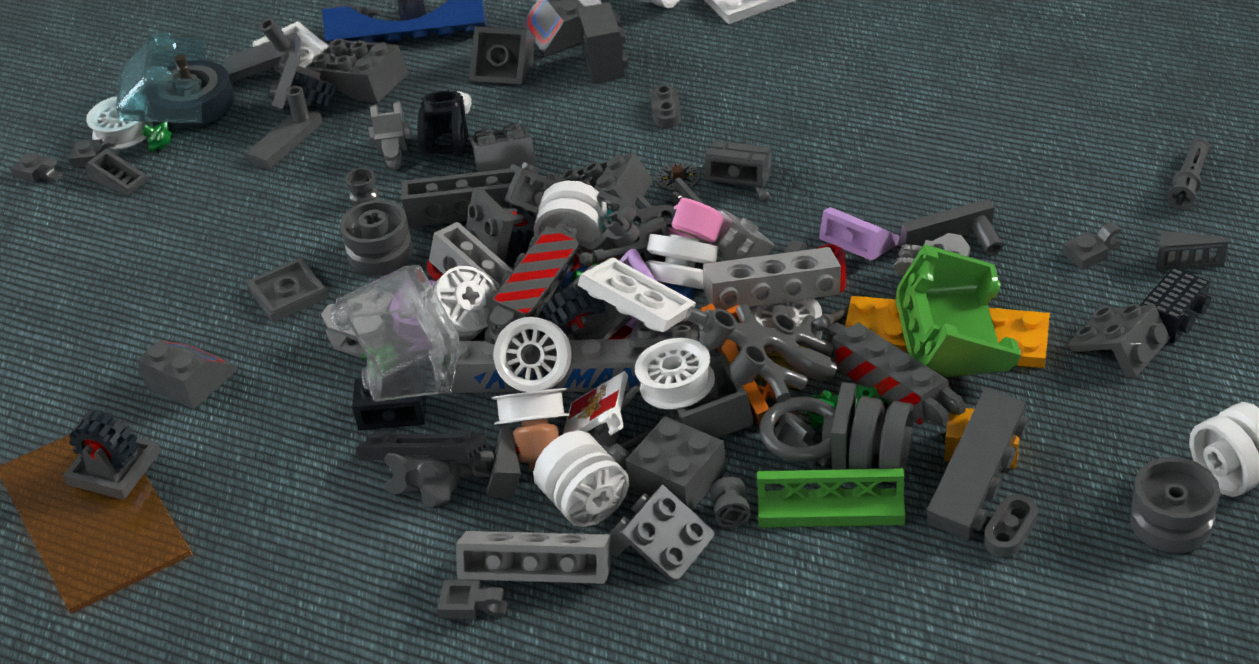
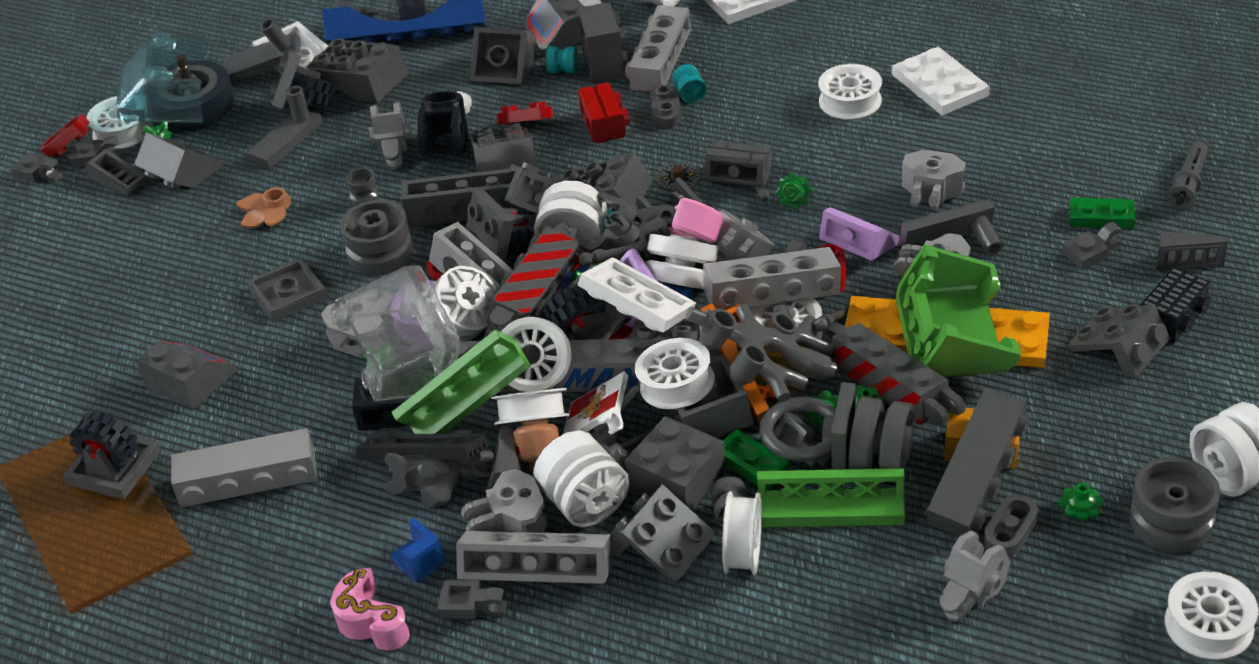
none -> red plate [40,113,90,158]
none -> dark grey slope [134,133,224,189]
none -> light grey brick [171,428,317,508]
none -> nougat plate [236,187,291,229]
none -> bright pink animal [330,568,410,651]
none -> blue panel [391,518,445,583]
none -> bright green fence [392,329,531,434]
none -> light grey hinge [461,469,547,533]
none -> red plate [496,101,554,125]
none -> teal wheel [546,46,578,74]
none -> red brick [578,83,630,144]
none -> light grey brick [625,5,691,92]
none -> teal wheel [672,64,707,103]
none -> white wheel [722,491,761,575]
none -> green plate [723,429,790,491]
none -> green plant [776,173,812,210]
none -> white wheel [818,64,882,120]
none -> white plate [892,47,990,116]
none -> light grey hinge [902,150,966,210]
none -> light grey hinge [939,531,1010,623]
none -> green plant [1058,483,1104,521]
none -> green plate [1069,197,1135,229]
none -> white wheel [1165,572,1258,660]

